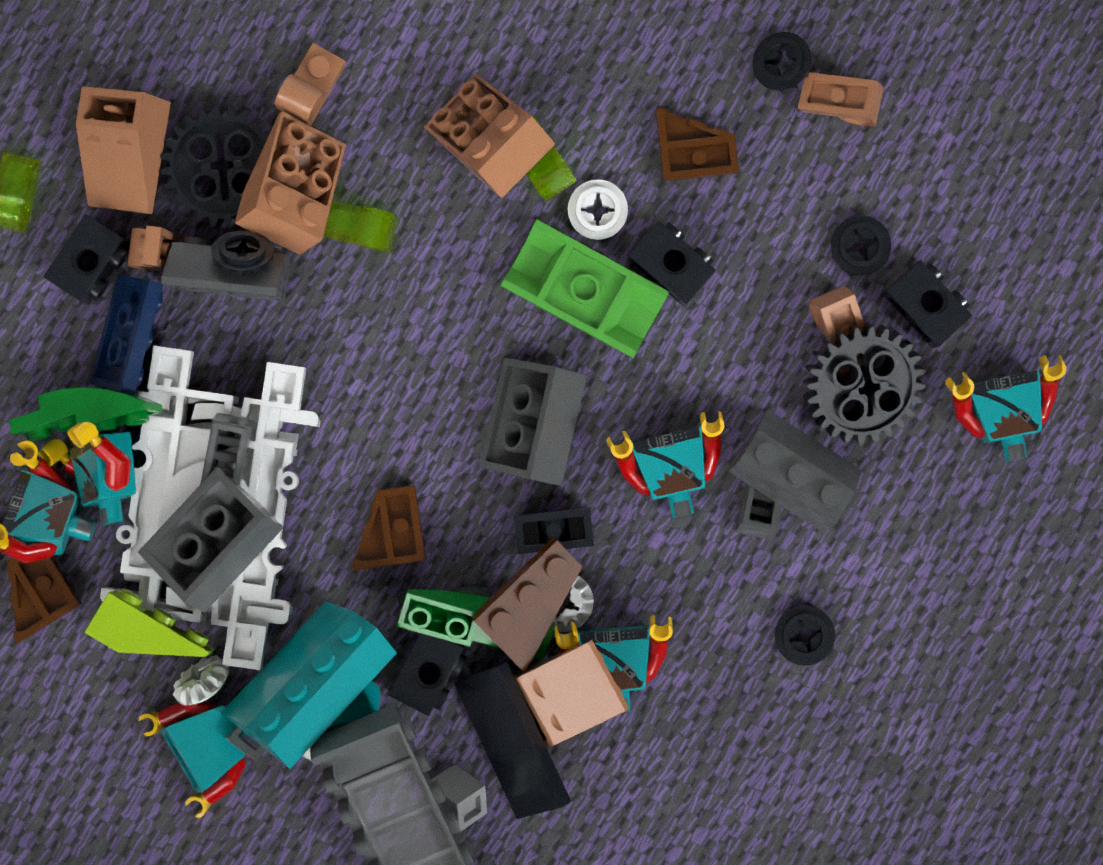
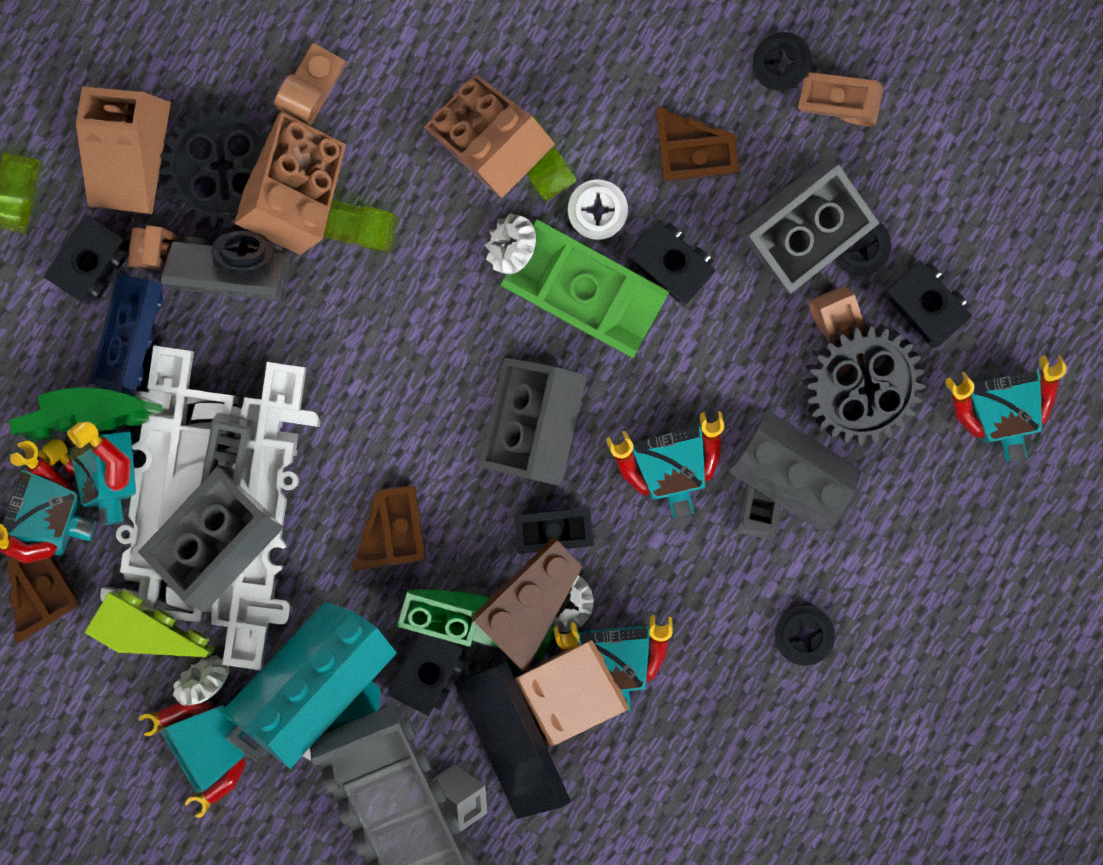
none -> white gear [484,213,536,274]
none -> dark grey slope [735,158,880,294]

